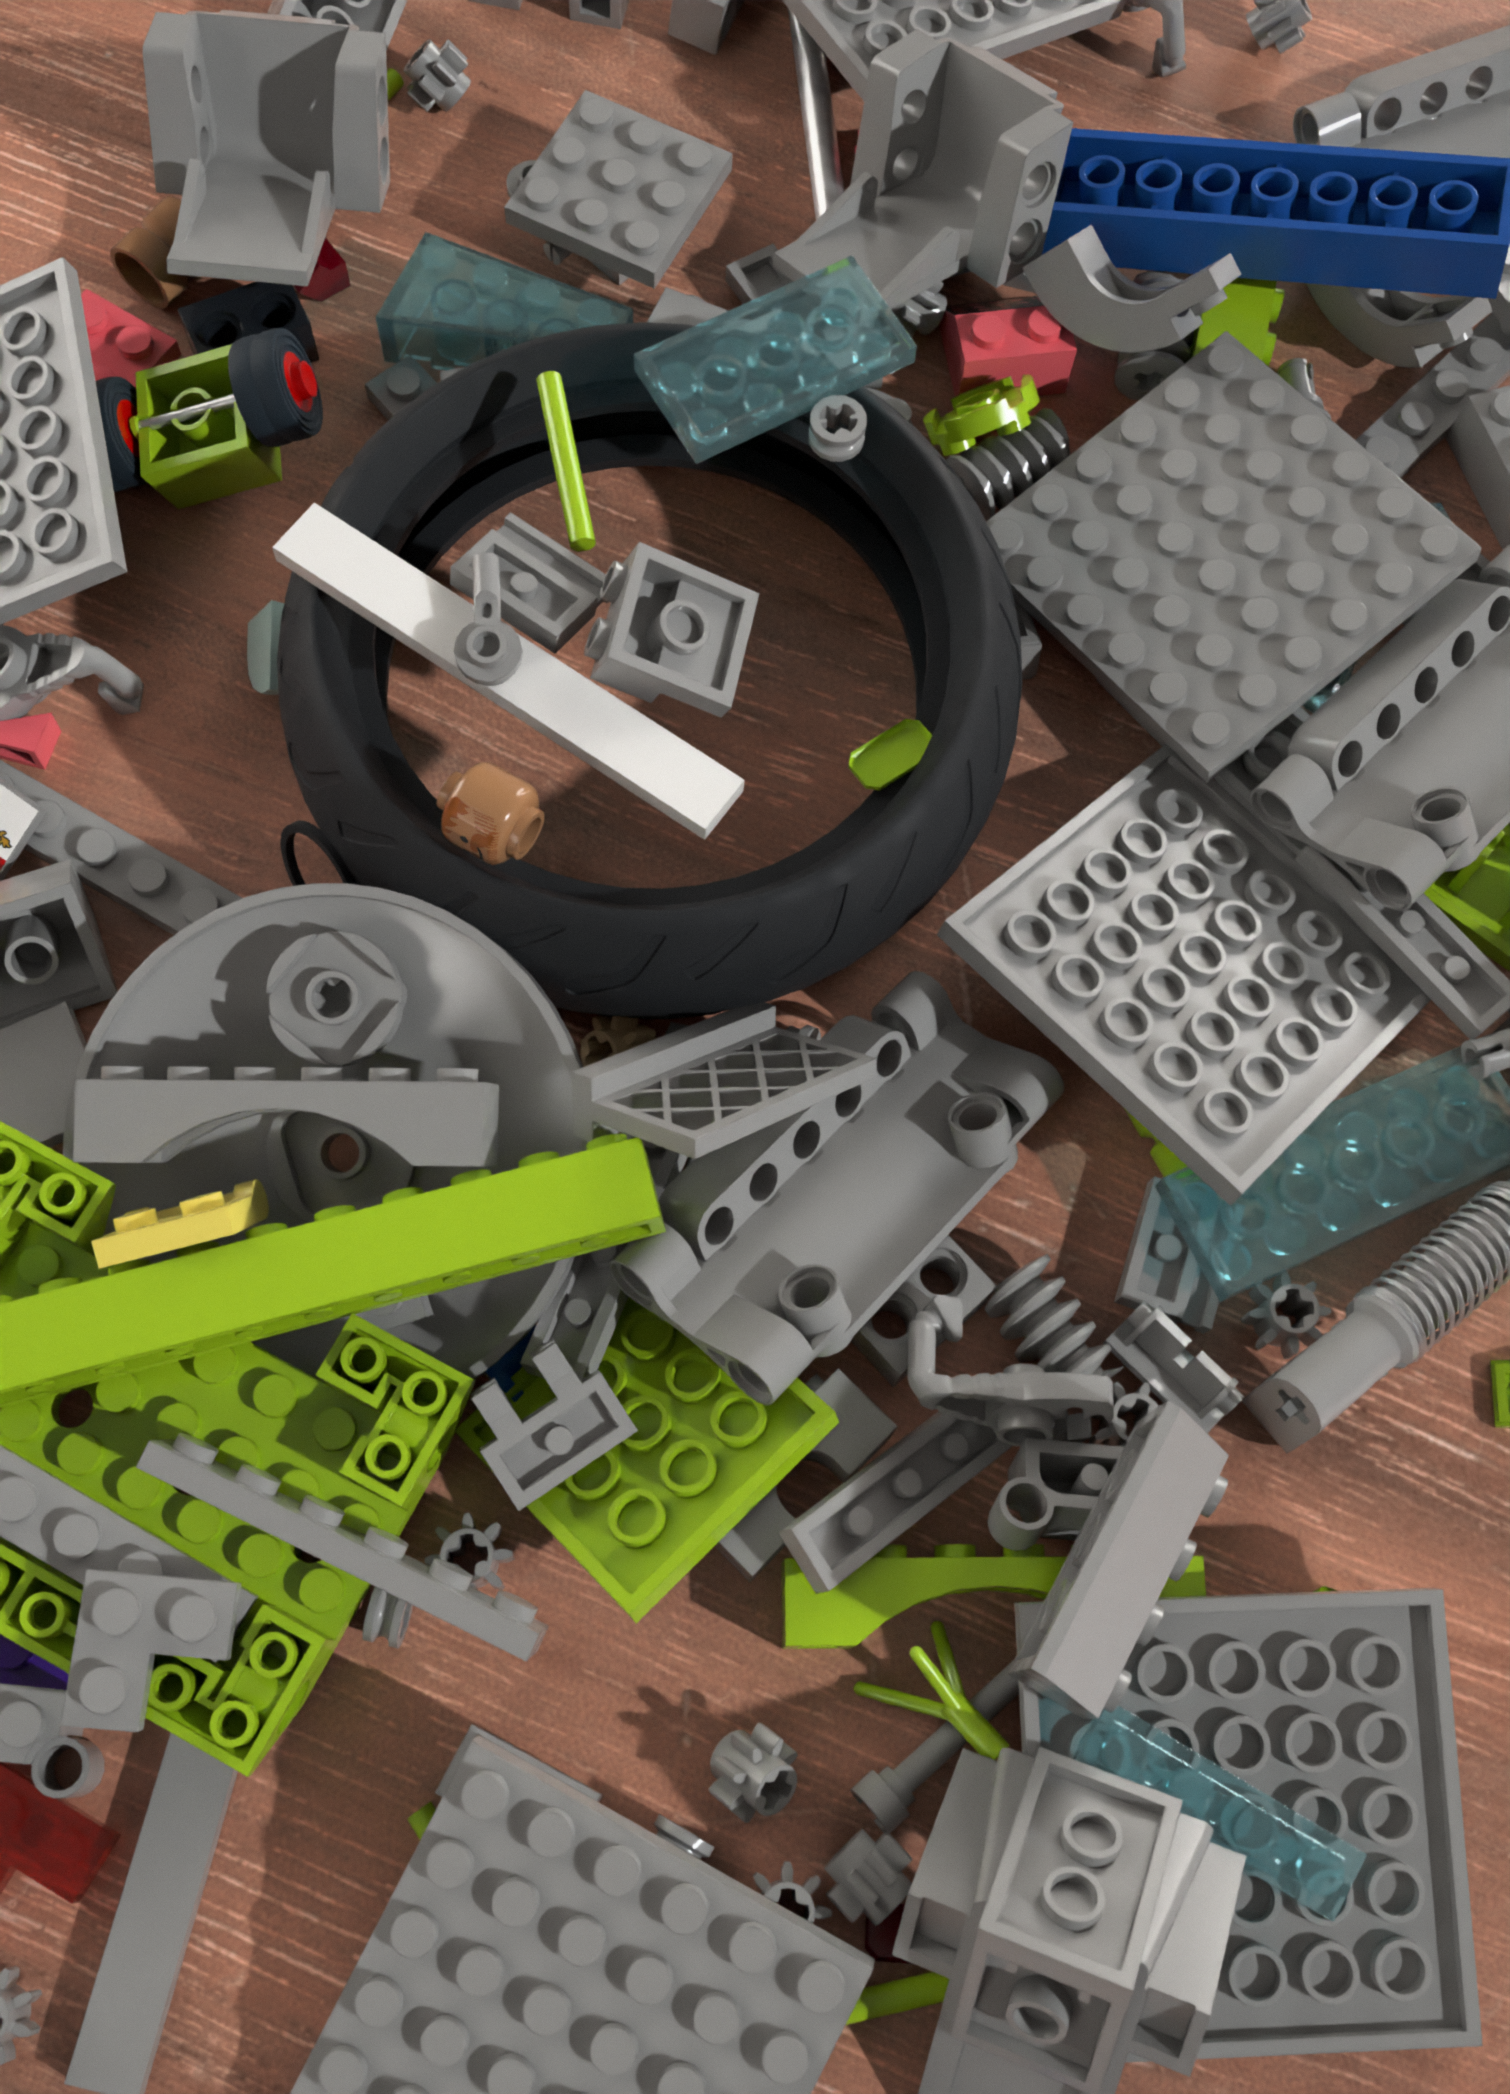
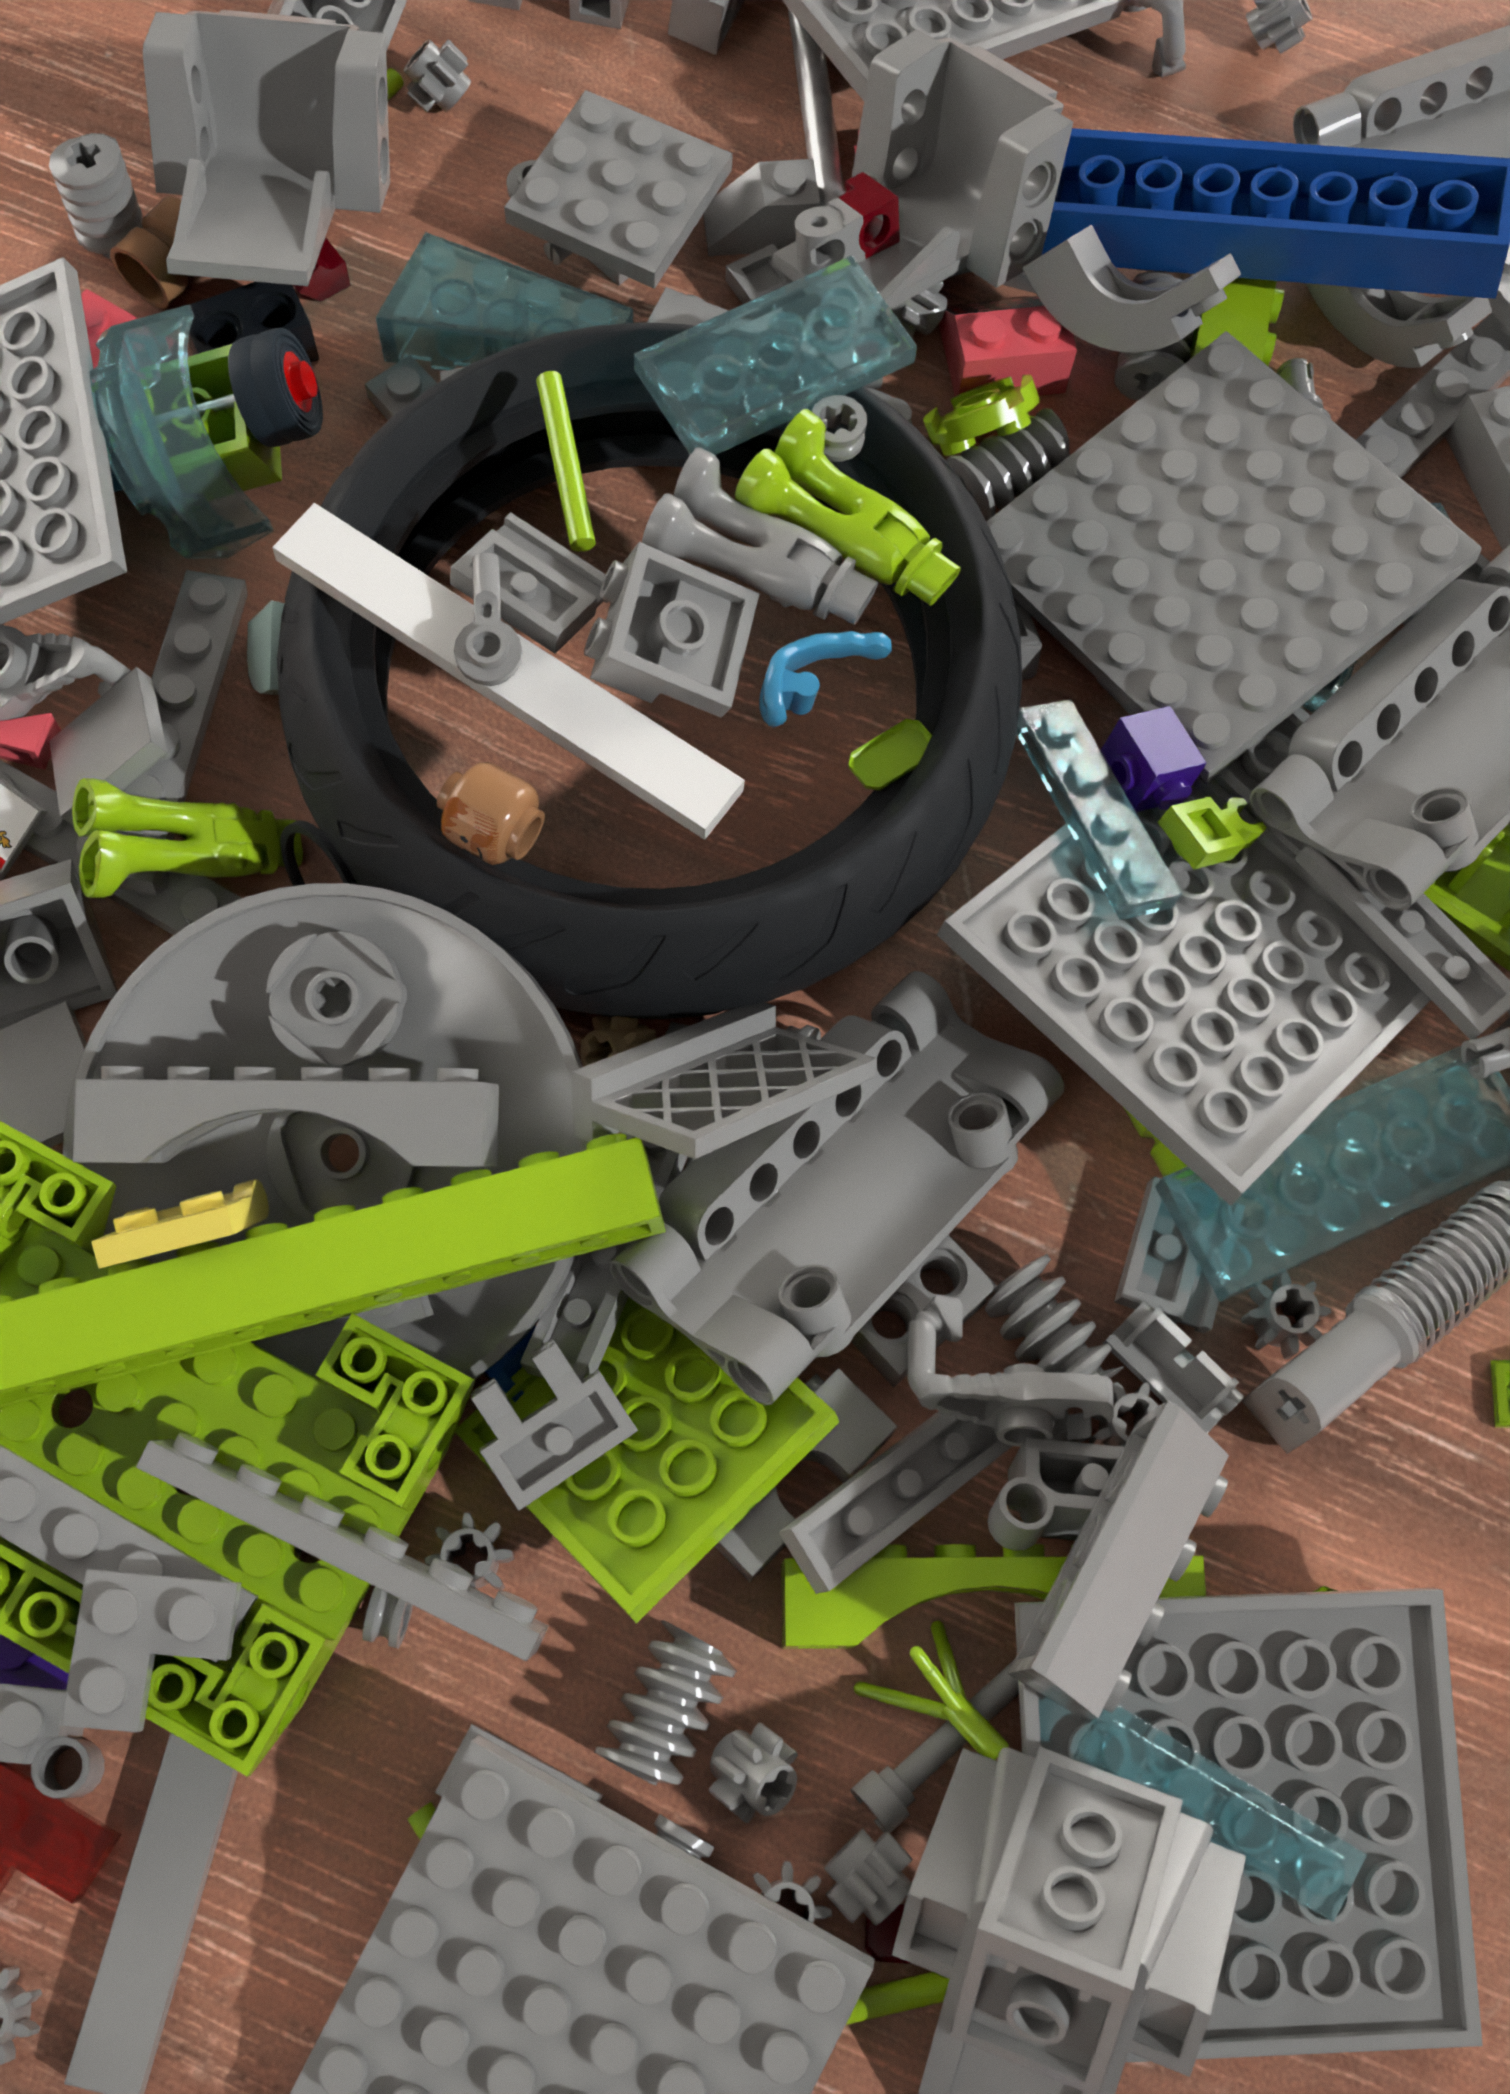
none -> light grey piece [49,133,143,259]
none -> light grey tile [49,667,167,826]
none -> lime piece [72,778,303,898]
none -> clear light blue windscreen [89,305,274,559]
none -> light grey plate [115,570,248,895]
none -> light grey piece [594,1620,737,1786]
none -> light grey piece [642,447,878,625]
none -> light grey slope [703,159,820,256]
none -> lime piece [735,409,961,606]
none -> dark azure piece [759,631,892,728]
none -> leg [794,172,900,277]
none -> clear light blue plate [1017,699,1182,920]
none -> dark purple brick [1097,706,1207,813]
none -> lime plate [1157,797,1267,870]

